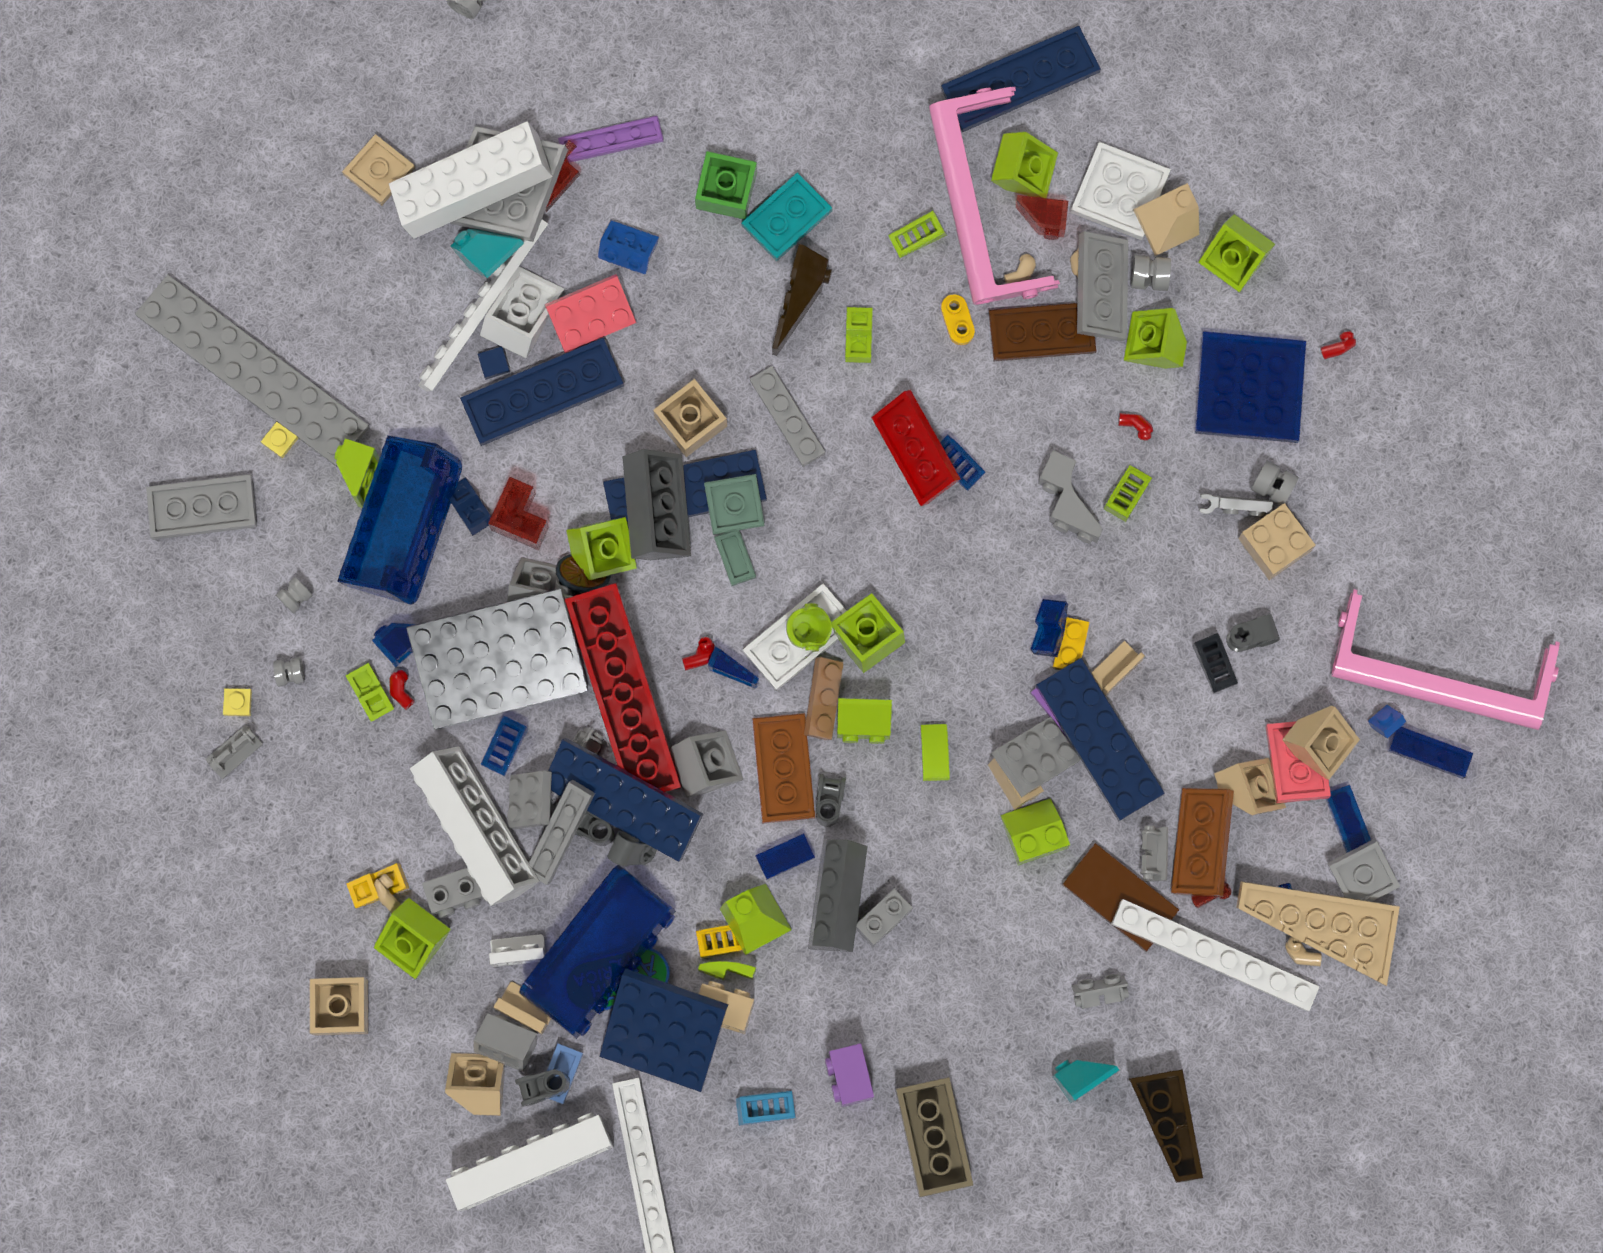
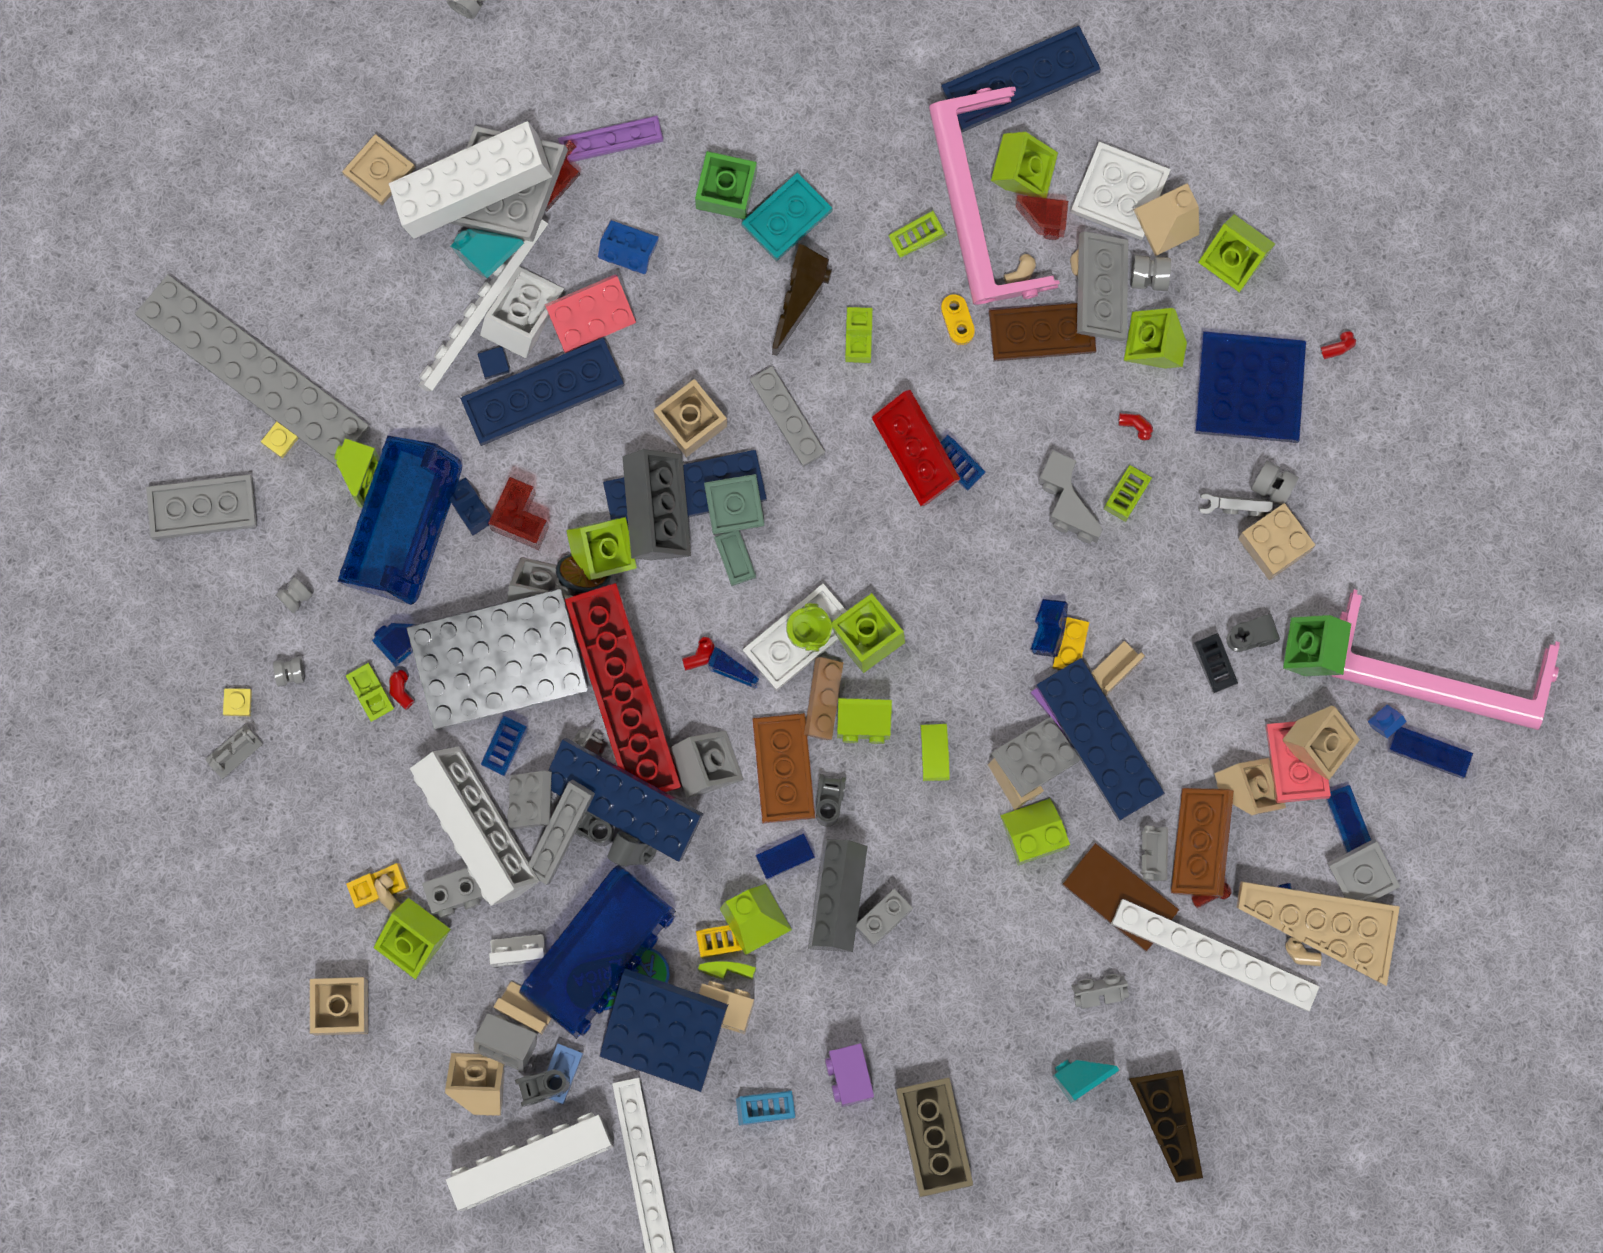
none -> bright green brick [1283,615,1352,676]

